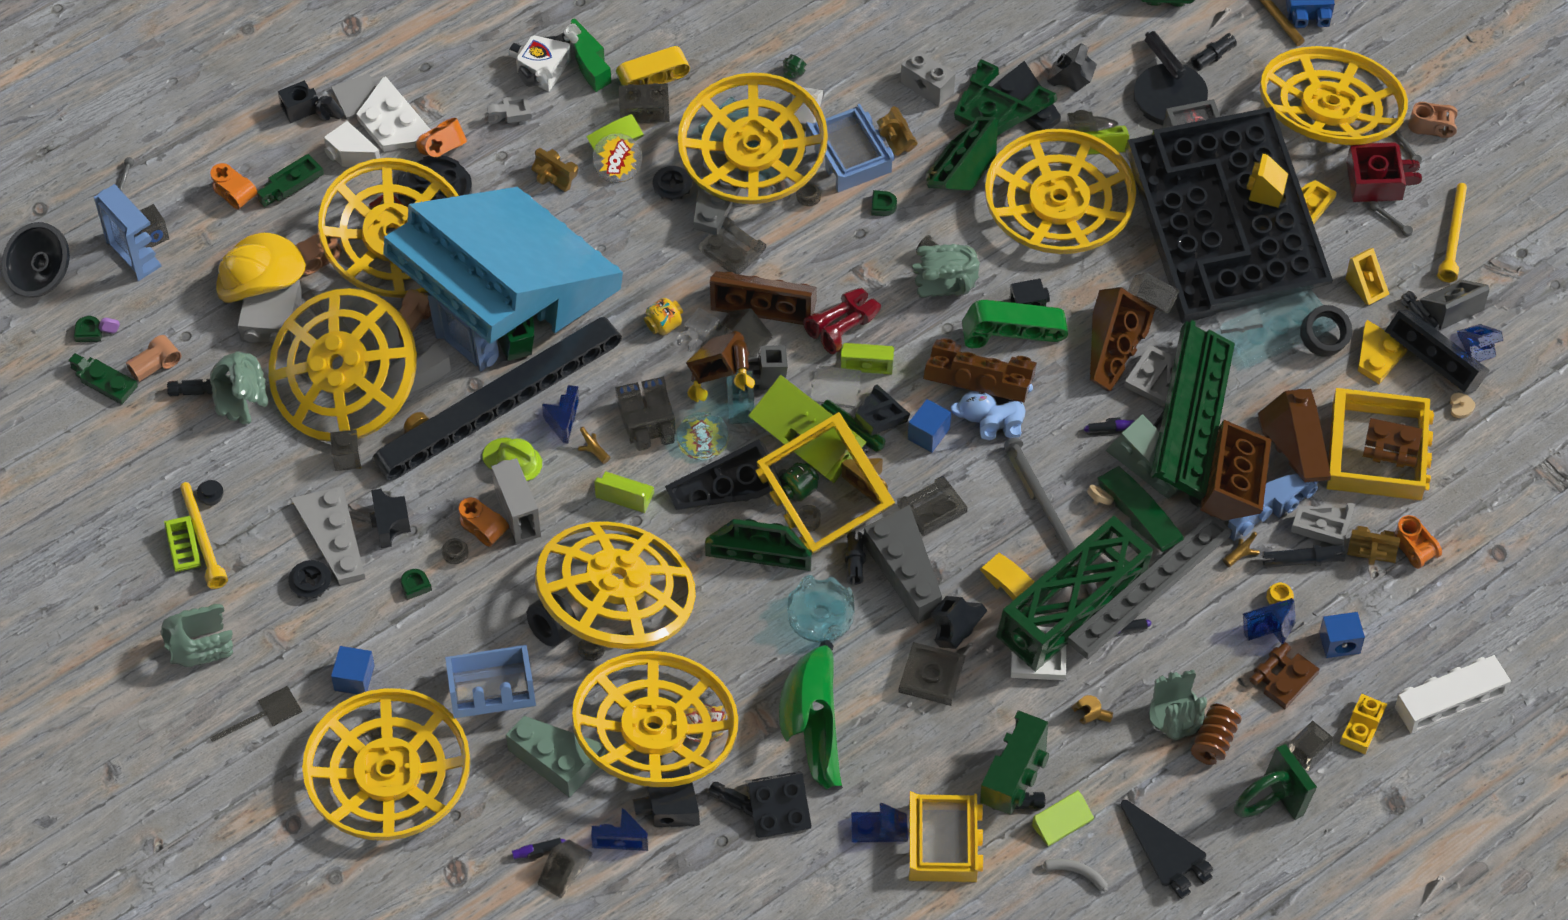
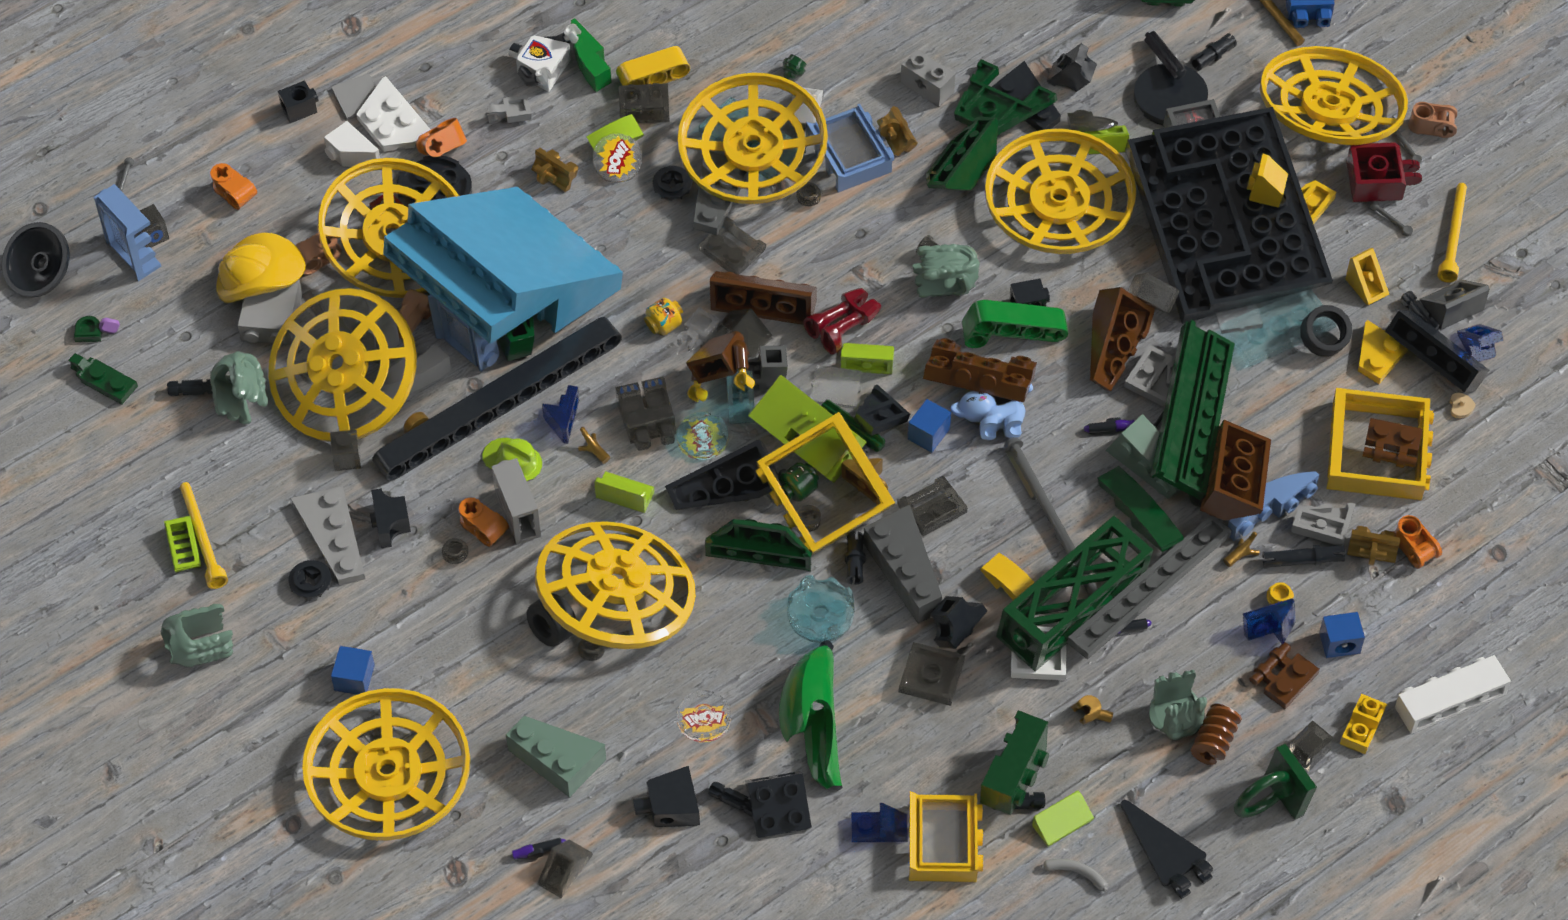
nougat piece [126,335,182,382] -> none
black plate [197,480,224,506] -> none
clear smoke piece [210,686,302,742] -> none
dark green hinge [257,154,324,207] -> none
black plate [315,96,344,121] -> none
dark green tile [401,569,432,600] -> none
medium blue window [445,645,536,719] -> none
yellow dish [572,651,738,787] -> none
clear blue slope [591,808,649,851] -> none
dark green tile [871,190,897,216] -> none
tan piece [1087,485,1114,505] -> none
reddish brown wedge [1258,389,1331,483] -> none

